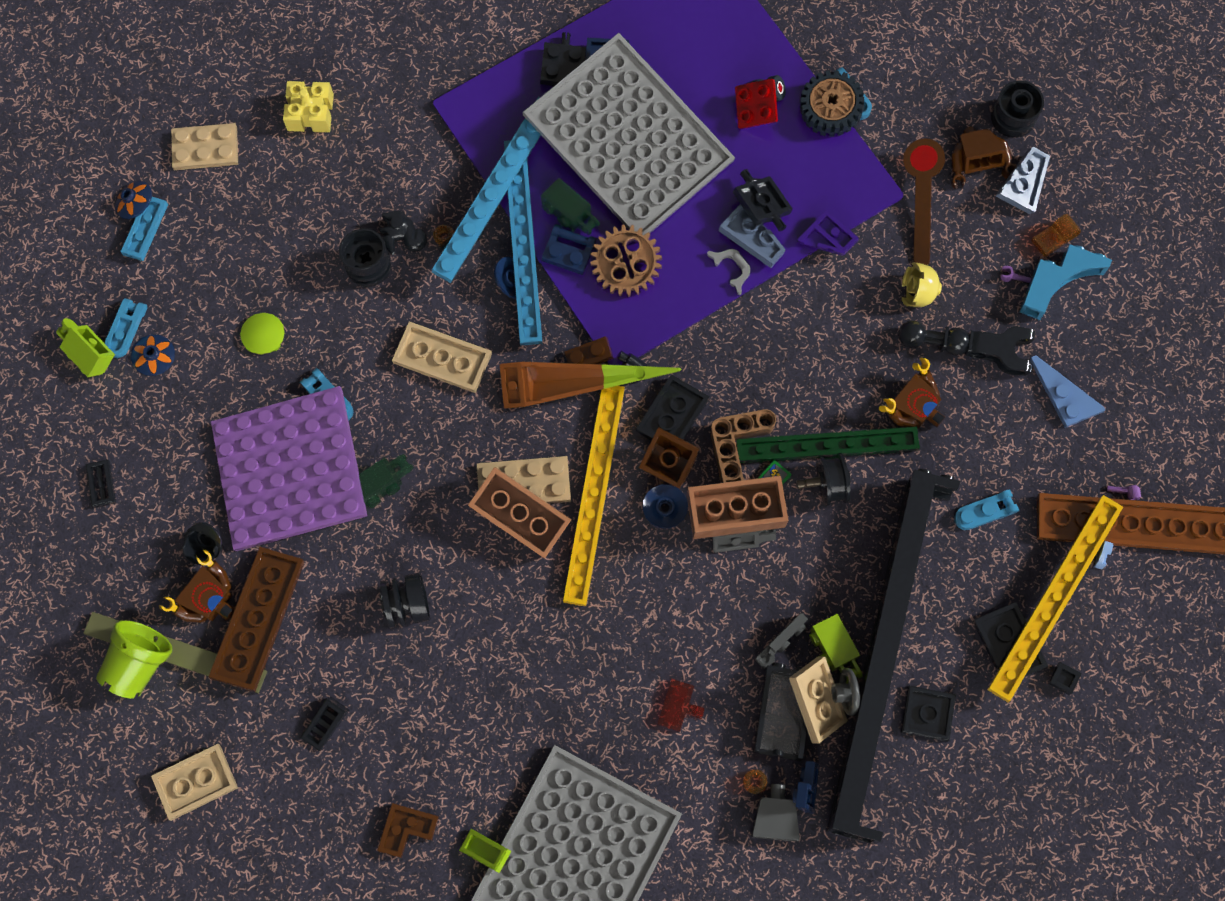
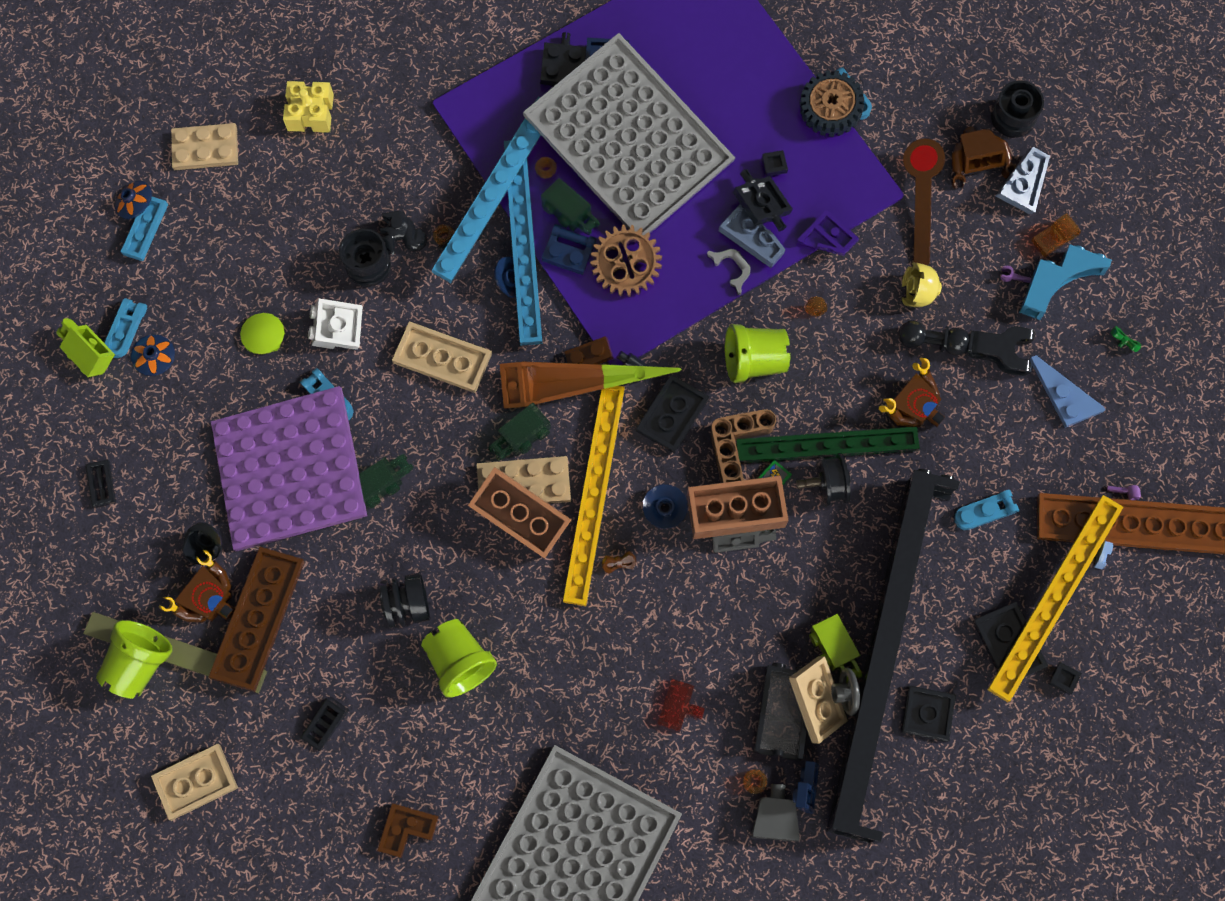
lime tile [459,829,511,873] -> none
reddish brown slope [639,427,700,489] -> none
red plate [735,75,786,129] -> none
dark grey hinge [755,613,808,669] -> none
none -> white plate [308,298,363,350]
none -> lime piece [421,619,497,697]
none -> clear green brick [488,403,551,461]
none -> clear orange plate [535,157,557,178]
none -> reddish brown piece [602,551,636,574]
none -> lime piece [725,324,790,383]
none -> black plate [761,150,788,177]
none -> clear orange plate [805,297,827,317]
none -> green piece [1110,326,1142,352]

